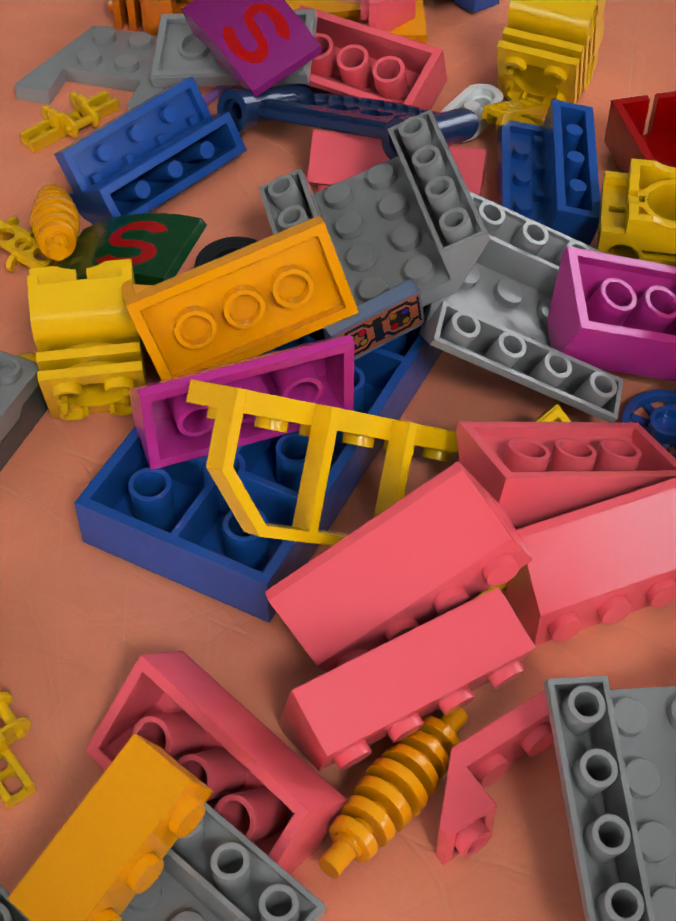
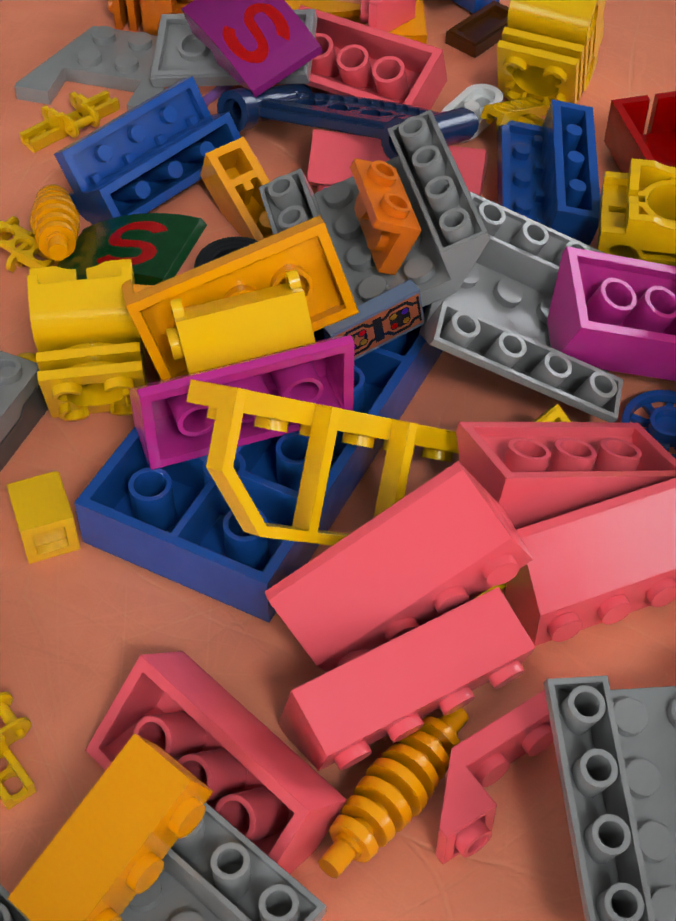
none -> yellow panel [6,471,81,564]
none -> yellow brick [166,270,316,374]
none -> light orange slope [200,136,273,241]
none -> orange bracket [350,158,422,275]
none -> reddish brown tile [445,0,509,58]

